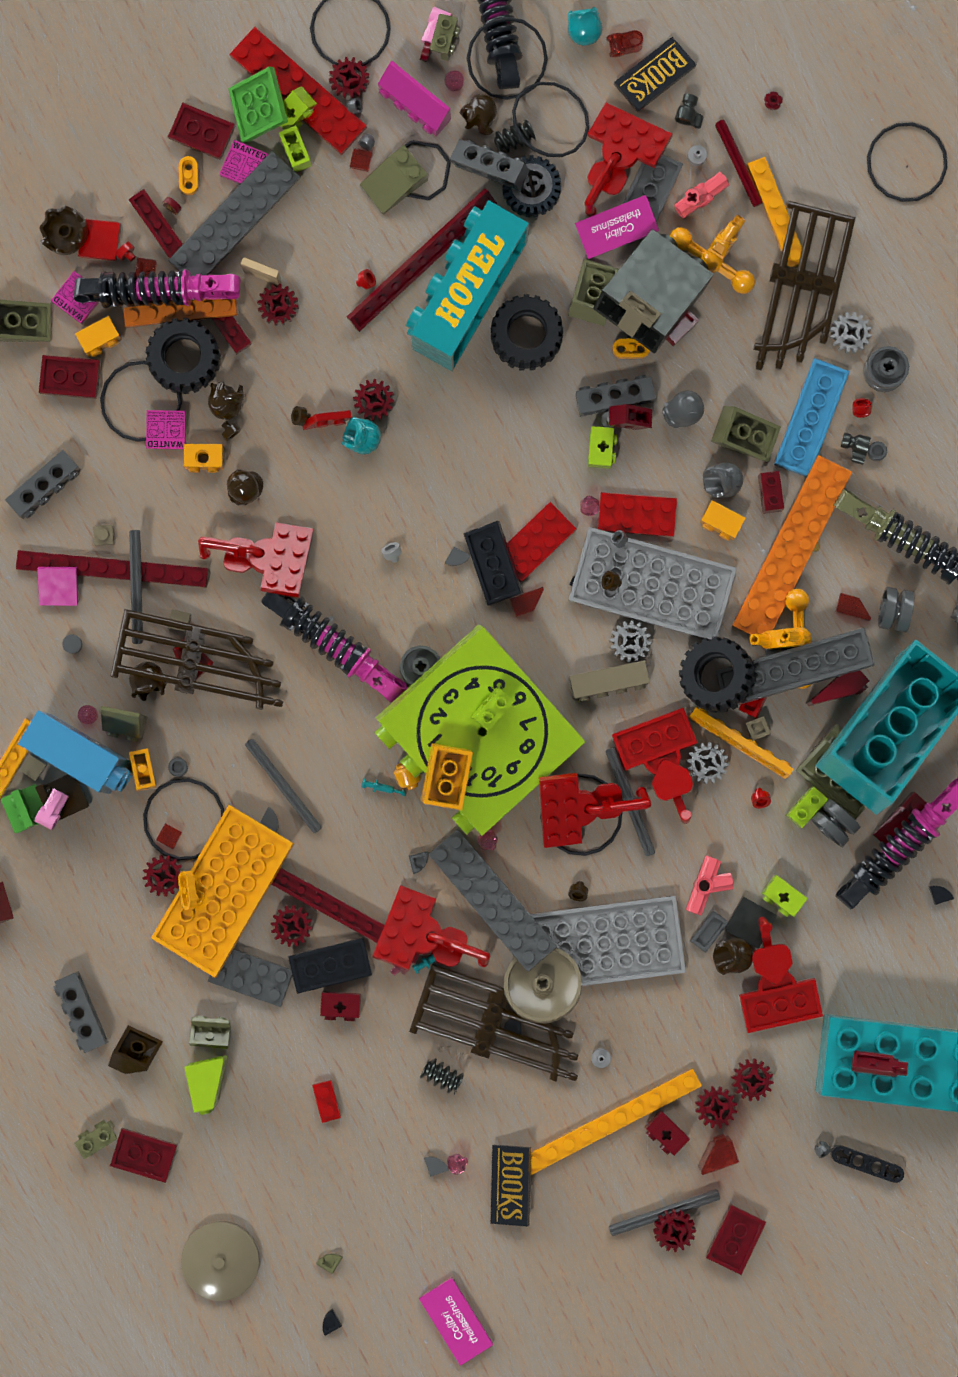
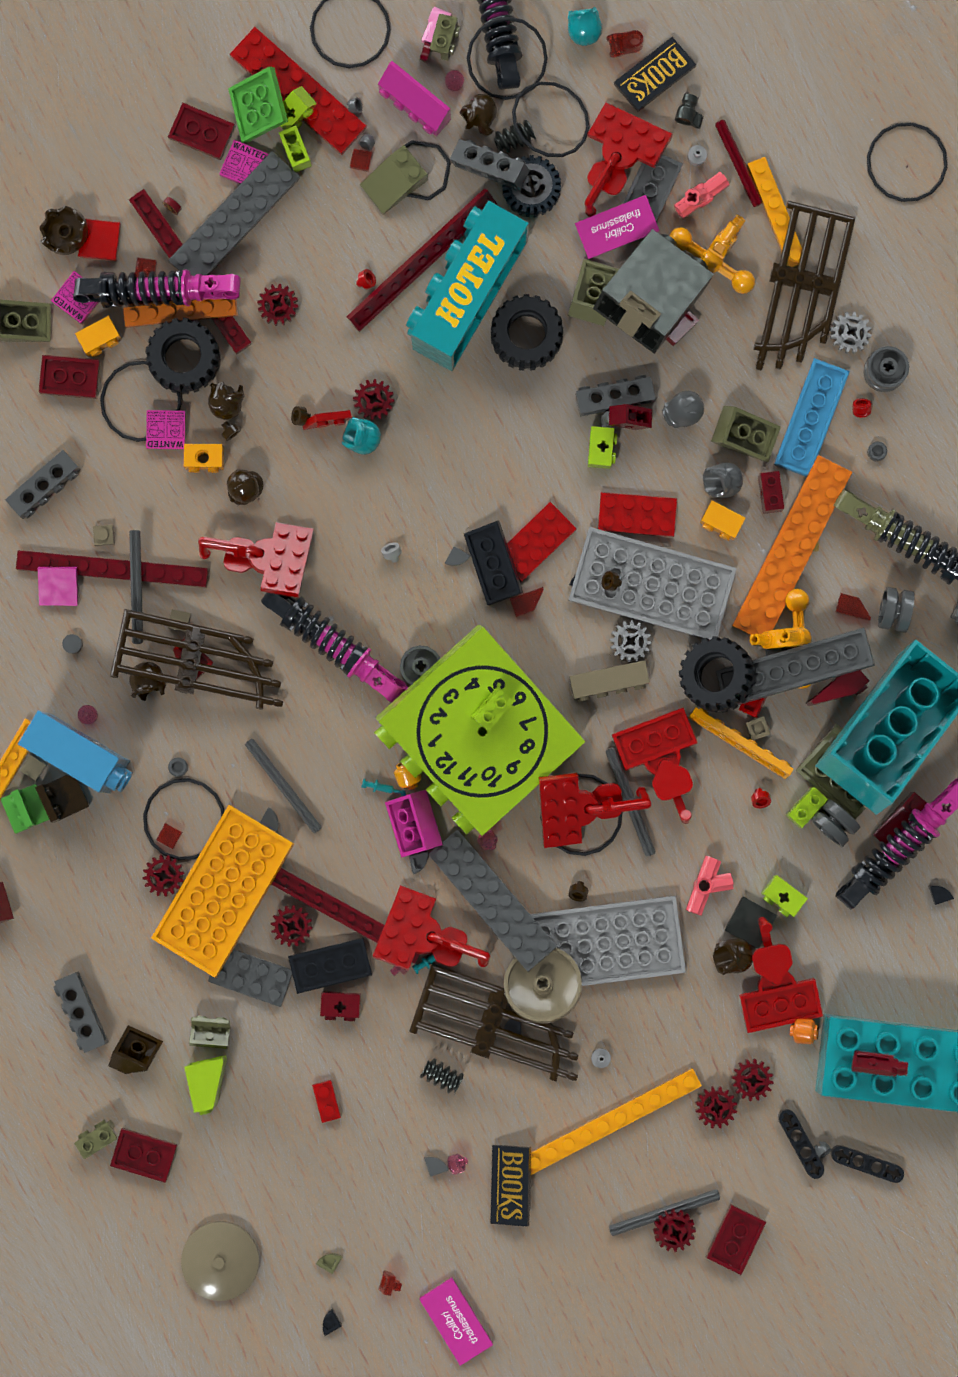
bright pink piece [34,788,69,830] -> none
olive slope [100,706,147,742] -> none
red tile [116,242,136,262] -> none
light orange brick [129,748,156,792] -> none
light orange plate [178,871,199,910] -> none
light orange plate [179,156,199,195] -> none
tan tile [241,257,282,286] -> none
dark red gear [329,57,370,99] -> none
light orange brick [421,743,473,810] -> none
clear pink tile [580,496,600,516] -> none
dark grey hinge [611,530,628,547] -> none
light orange plate [612,338,650,359] -> none
dark red brick [645,1110,690,1156] -> none
light grey gear [686,742,729,784] -> none
dark grey tile [690,910,729,953] -> none
clear red slope [698,1134,739,1175] -> none
dark red plate [764,91,783,110] -> none
pearl dark grey piece [840,432,871,465] -> none
none -> clear red tile [379,1271,402,1296]
none -> dark pink slope [385,790,443,858]
none -> black beam [778,1109,824,1179]
none -> orange head [790,1019,819,1045]

